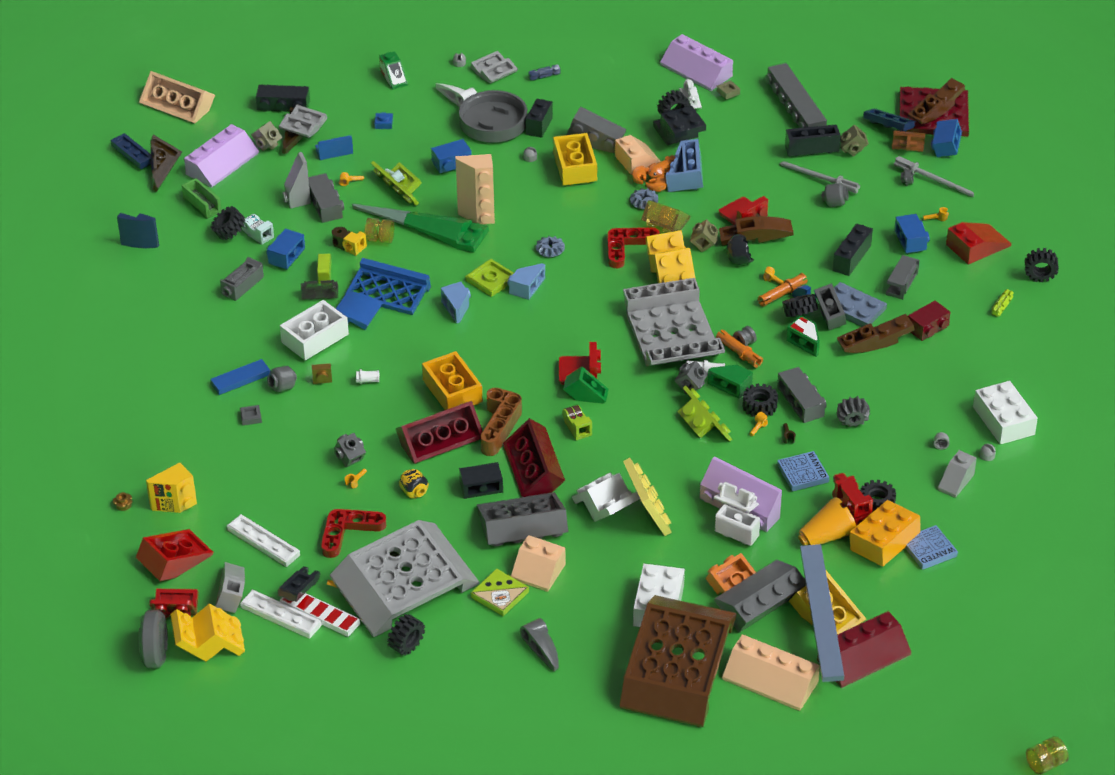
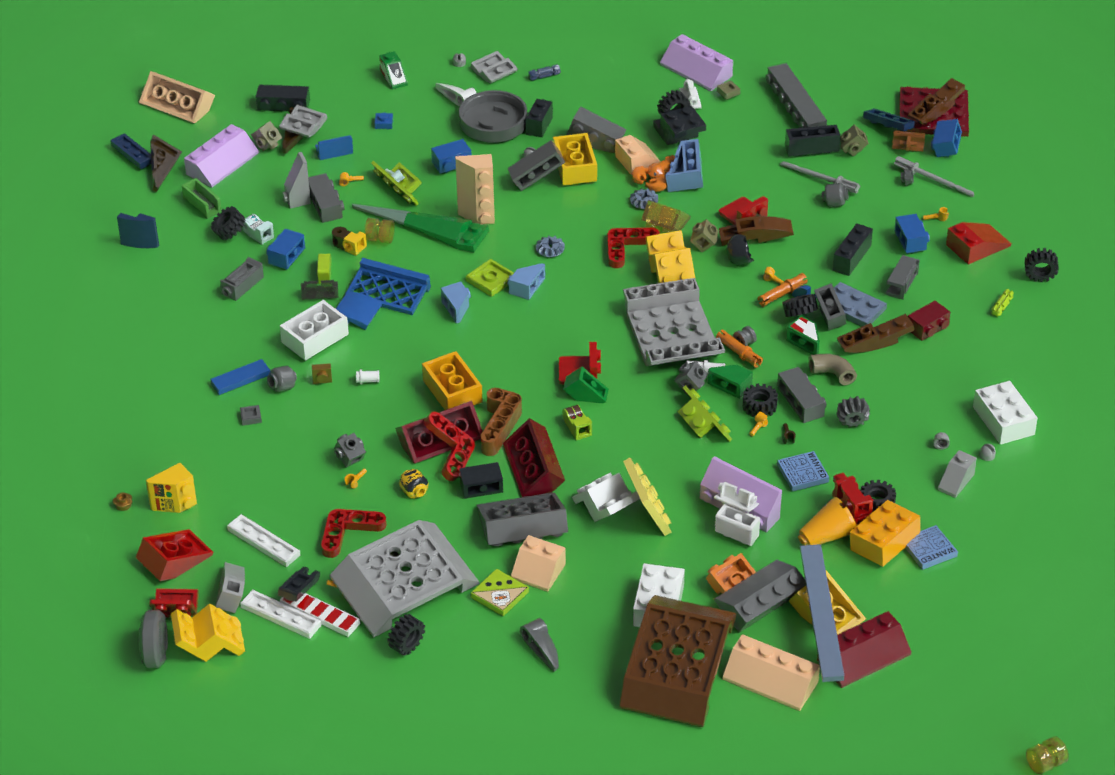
none -> red beam [424,412,475,481]
none -> dark grey brick [508,140,565,191]
none -> dark tan cylinder [808,354,857,385]

